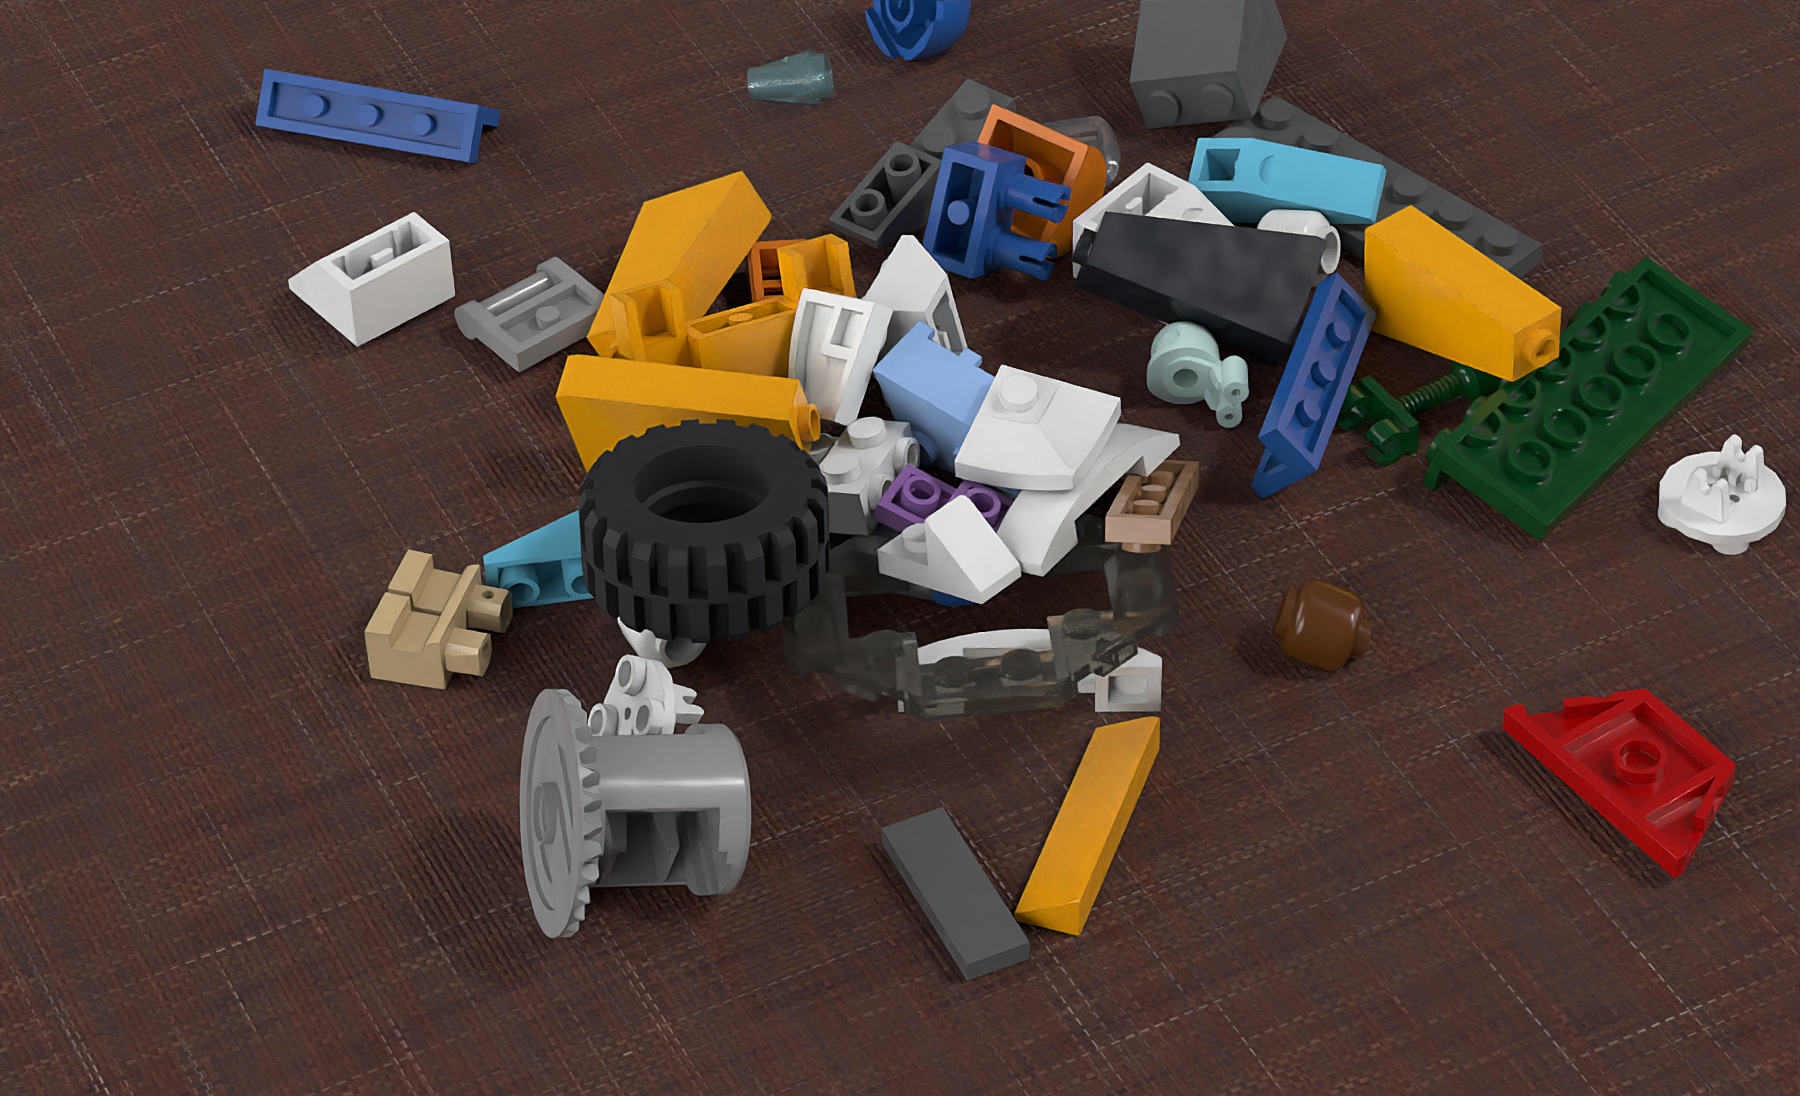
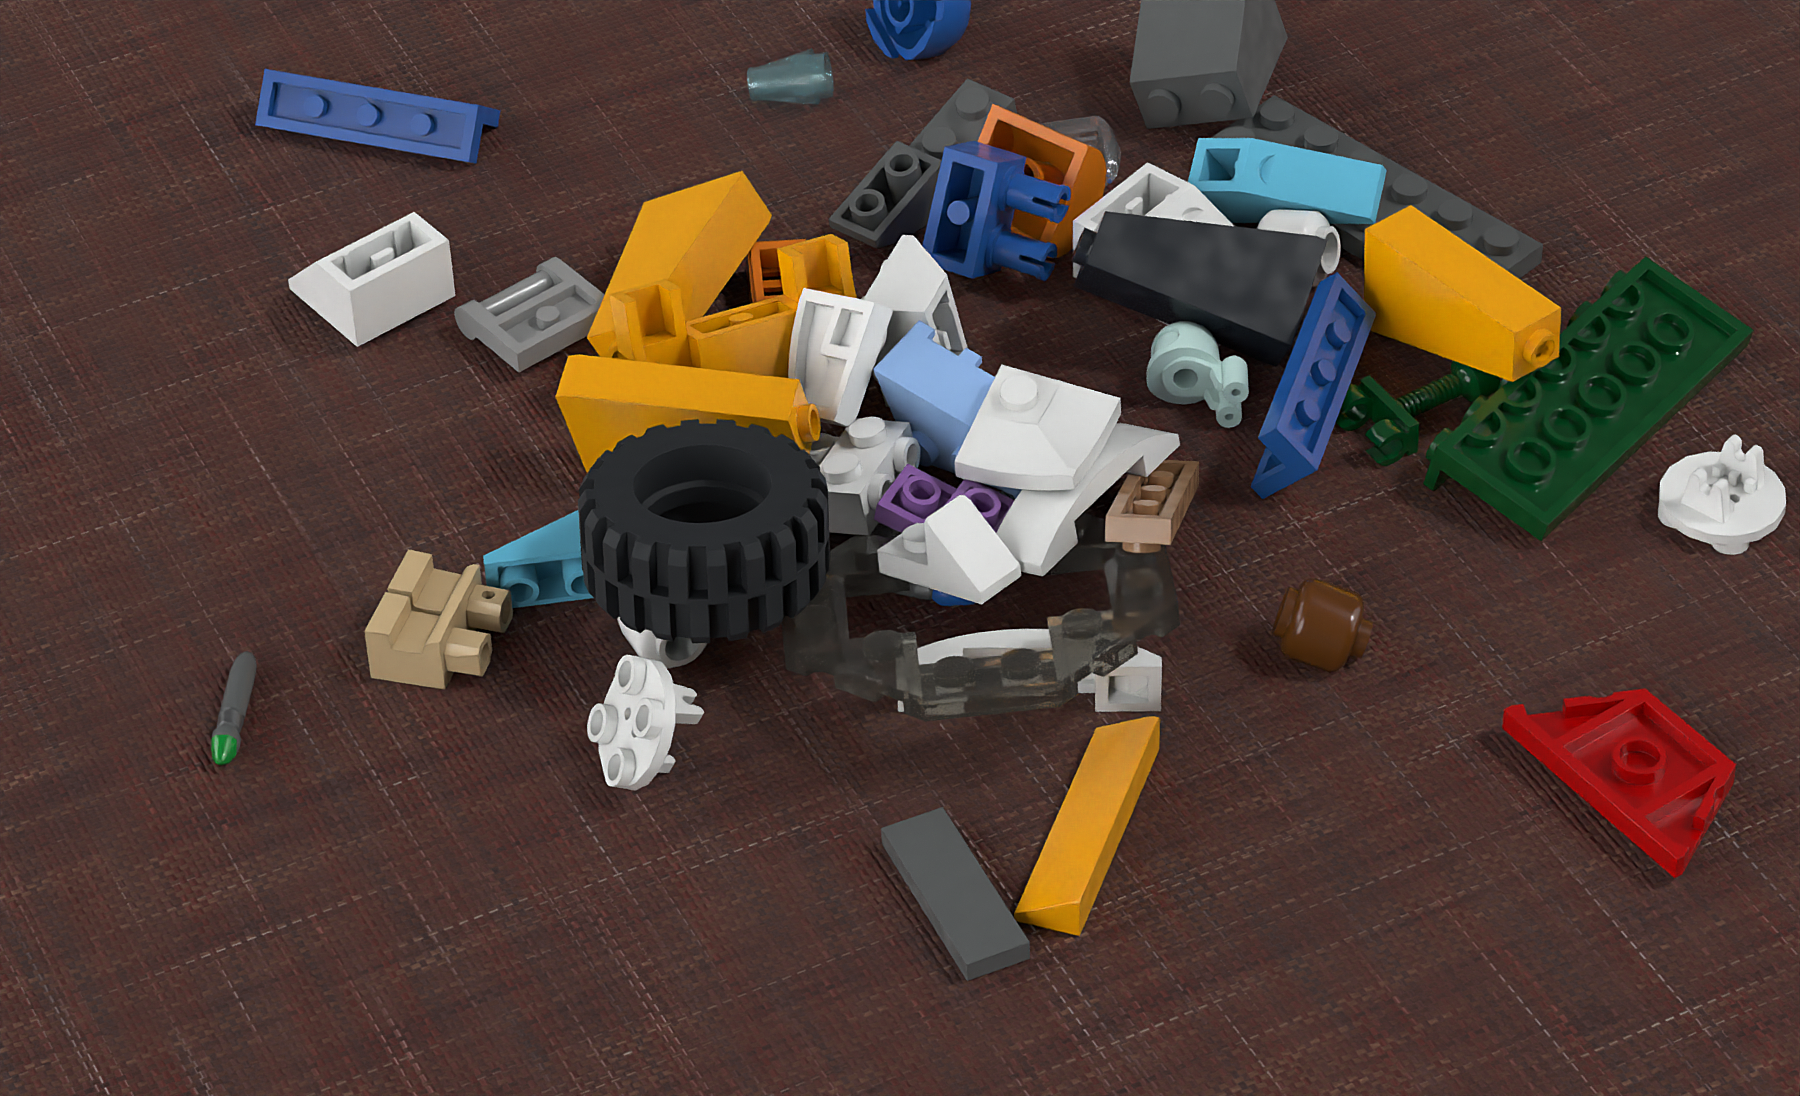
light grey piece [520,689,751,938] -> none
none -> dark grey piece [211,651,257,766]

